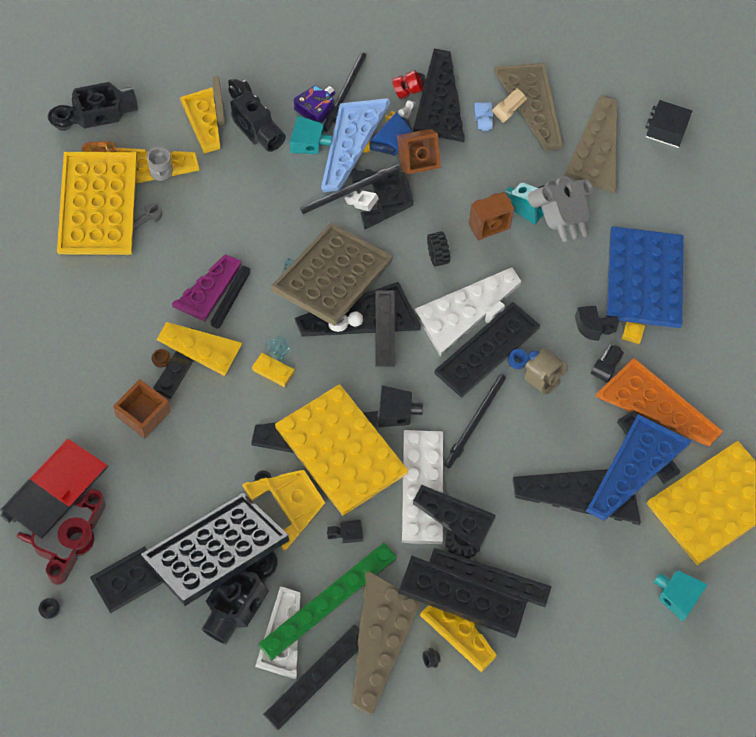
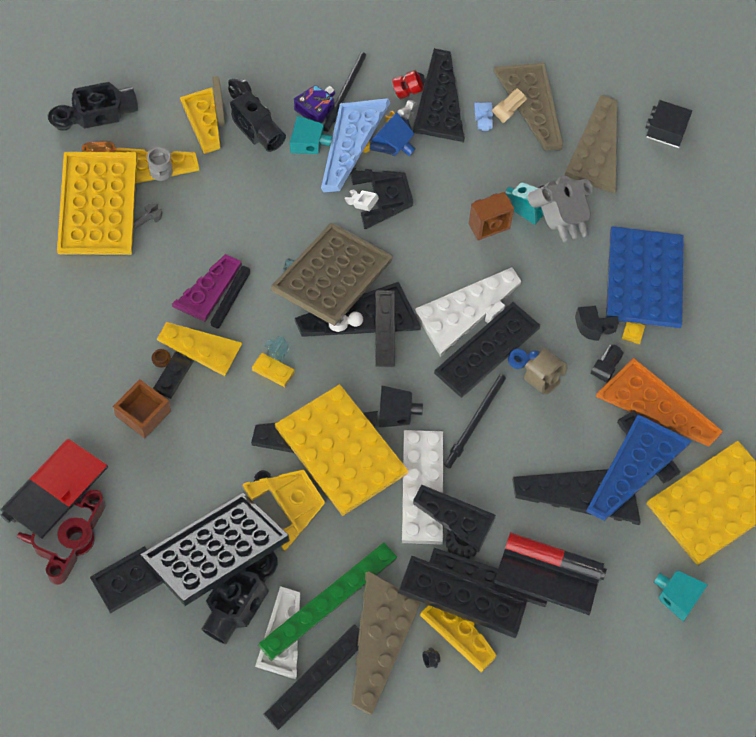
black plate [38,598,60,619] -> none
black bar [300,164,401,214] -> none
black plate [327,520,363,543] -> none
dark orange brick [397,129,441,174] -> none
black tyre [427,231,451,267] -> none
none -> black door [494,532,607,615]

